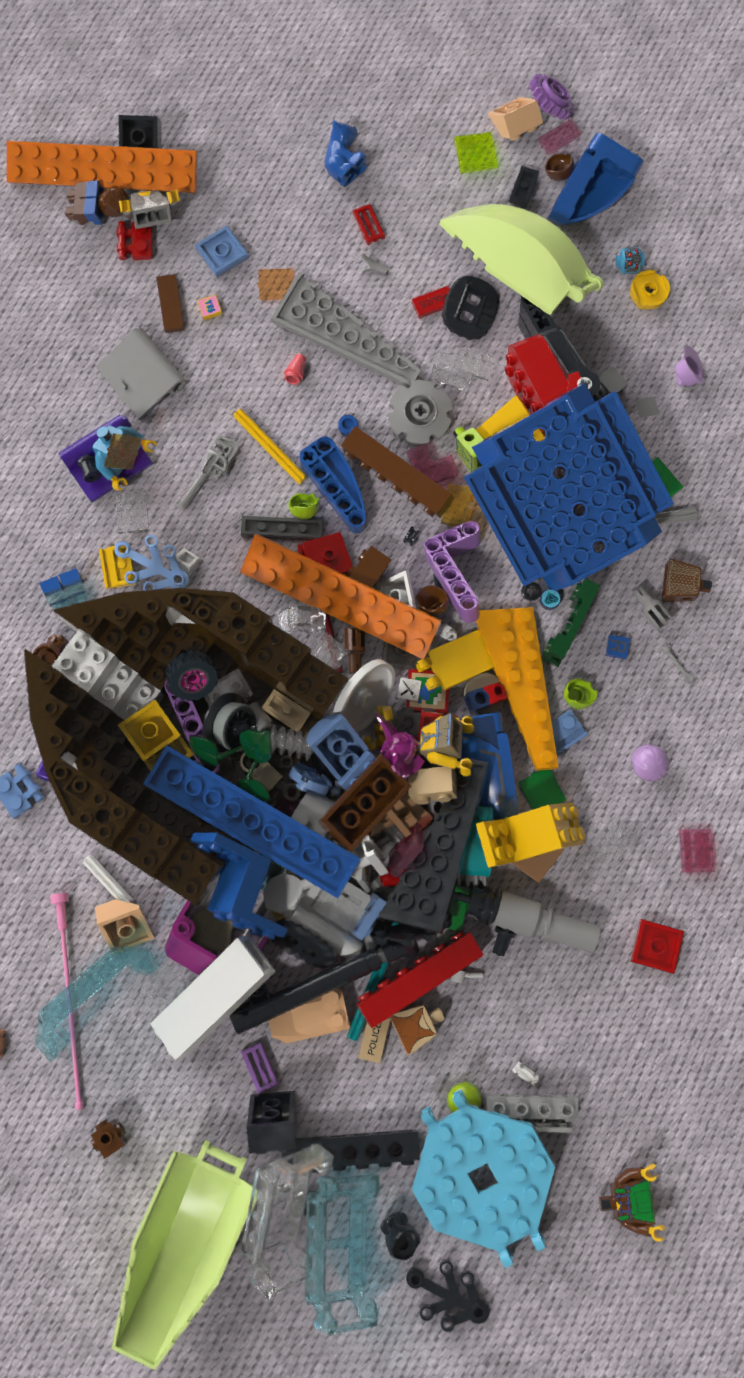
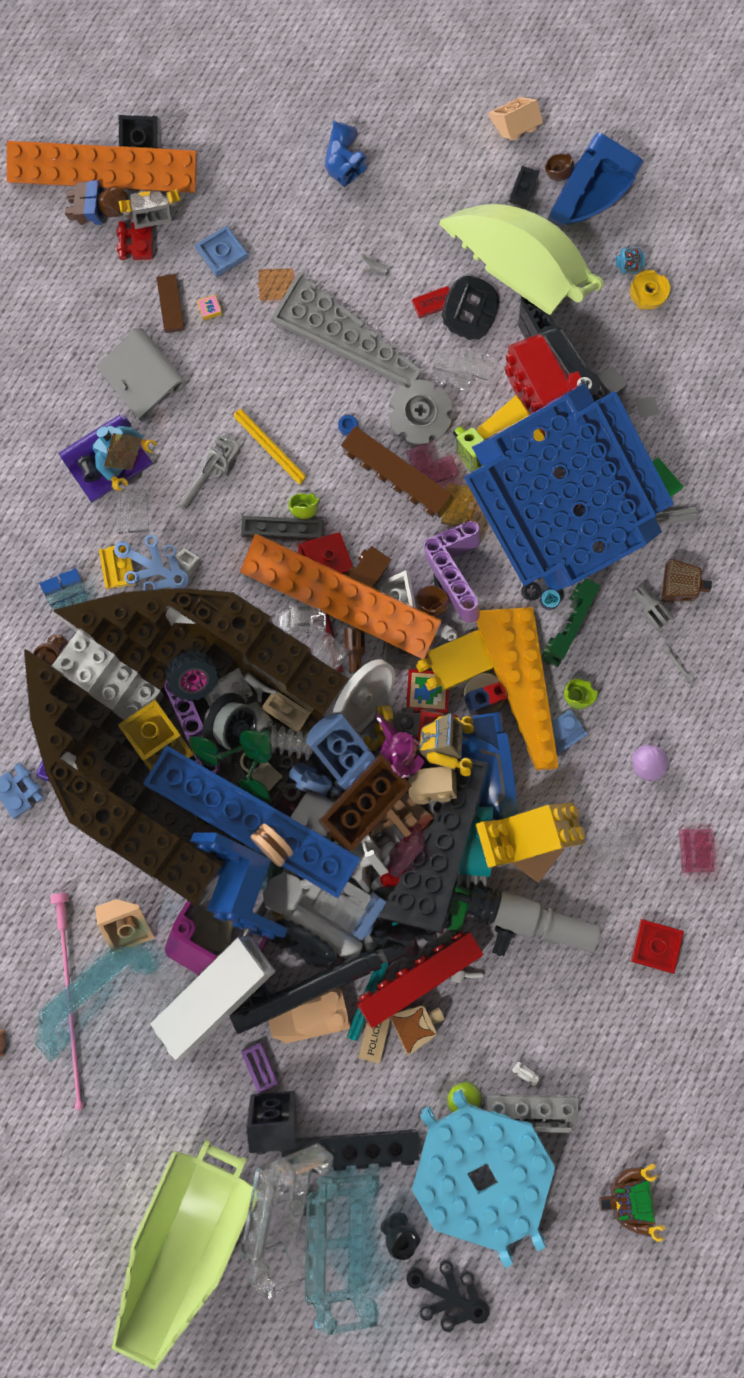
white axle [83,855,133,903] -> none
reddish brown brick [91,1119,128,1159] -> none
coral cone [284,354,307,385] -> none
blue beam [300,436,366,534] -> none
red tile [353,204,385,246] -> none
white sticker [397,678,421,701] -> none
black bush [403,526,421,547] -> none
clear neon green tile [454,132,498,174] -> none
green piece [518,770,566,810] -> none
medium lavender gear [529,73,575,121] -> none
clear pink tile [538,119,580,155] -> none
blue tile [605,634,630,660] -> none
lavender piece [675,346,704,386] -> none
none -> light grey bar [244,672,277,702]
none -> light nougat head [251,824,294,866]

